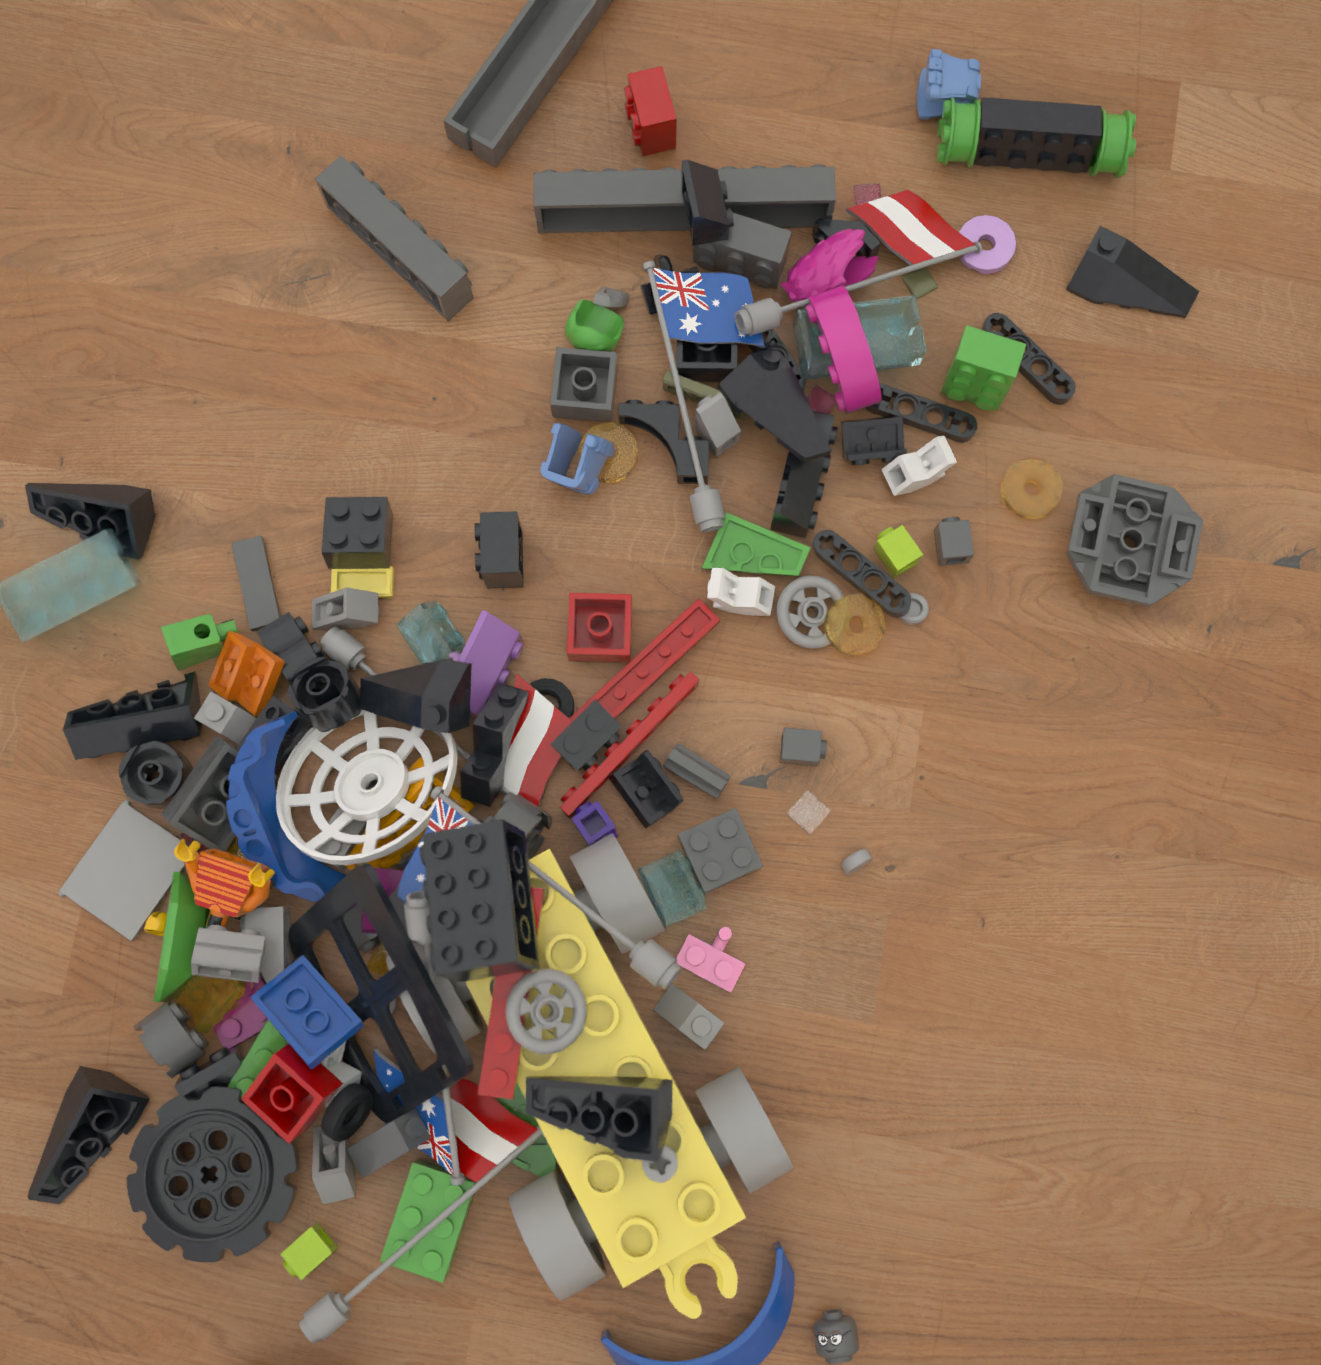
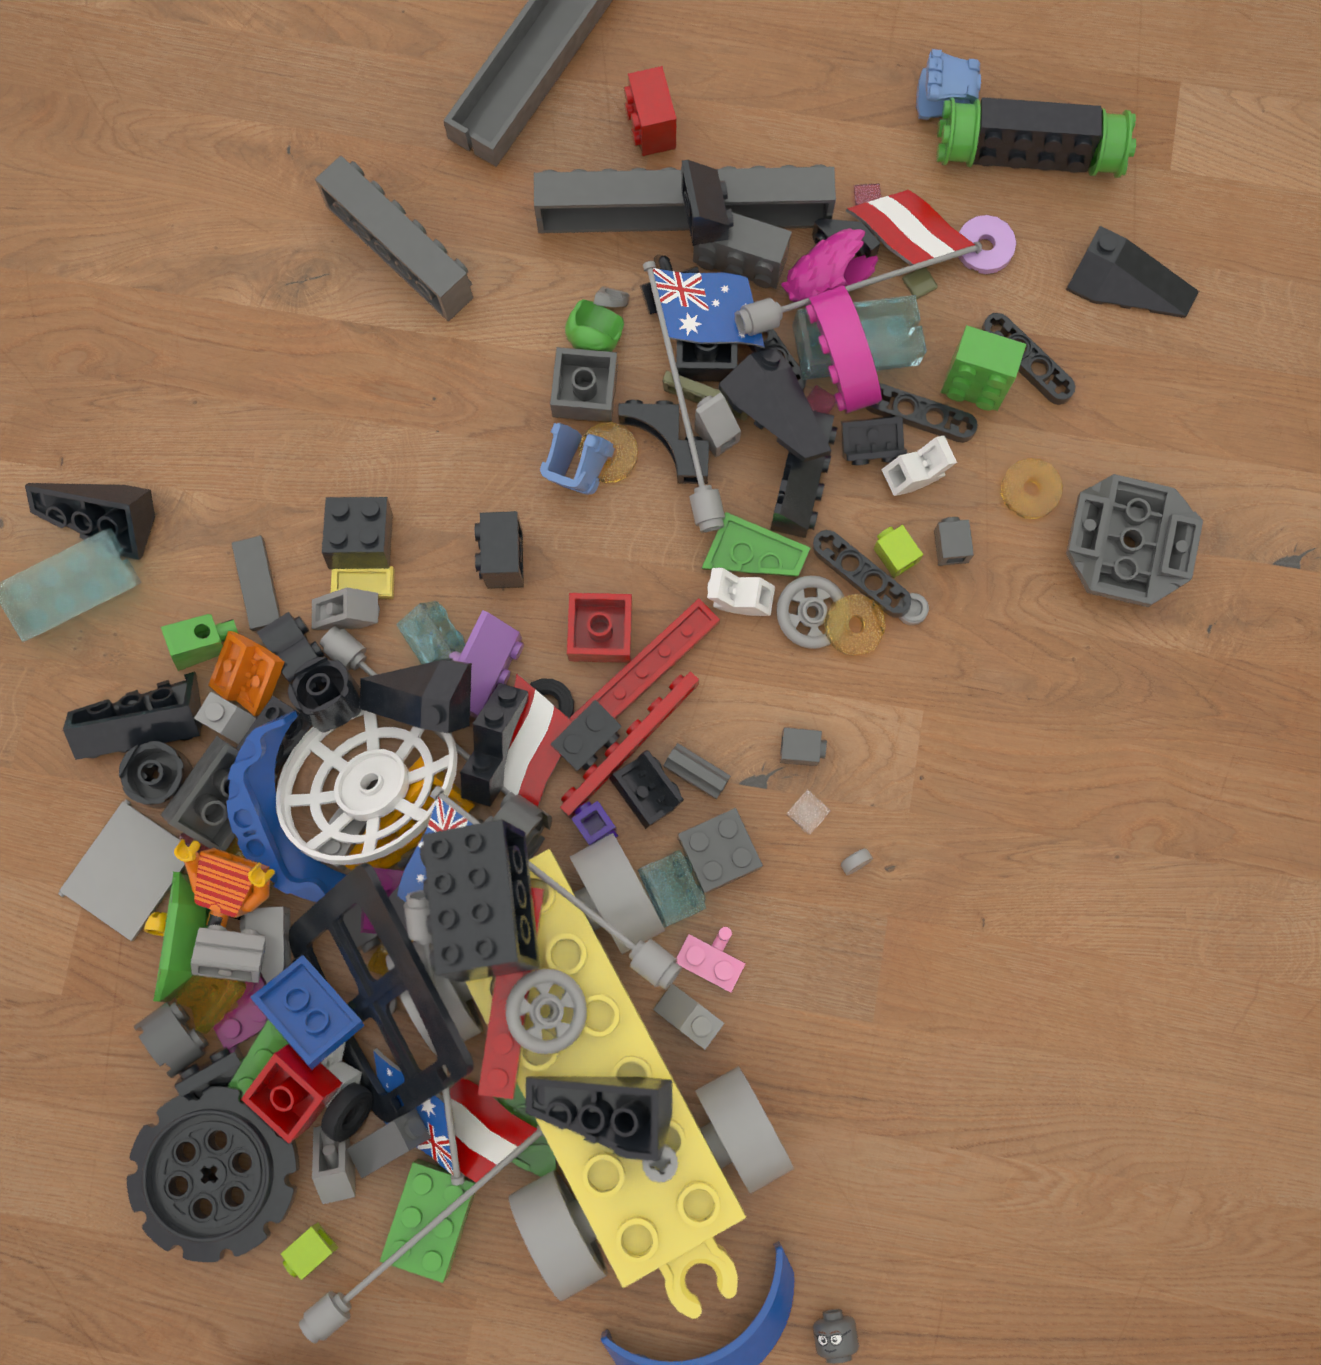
black wedge [27,1066,149,1204] -> none

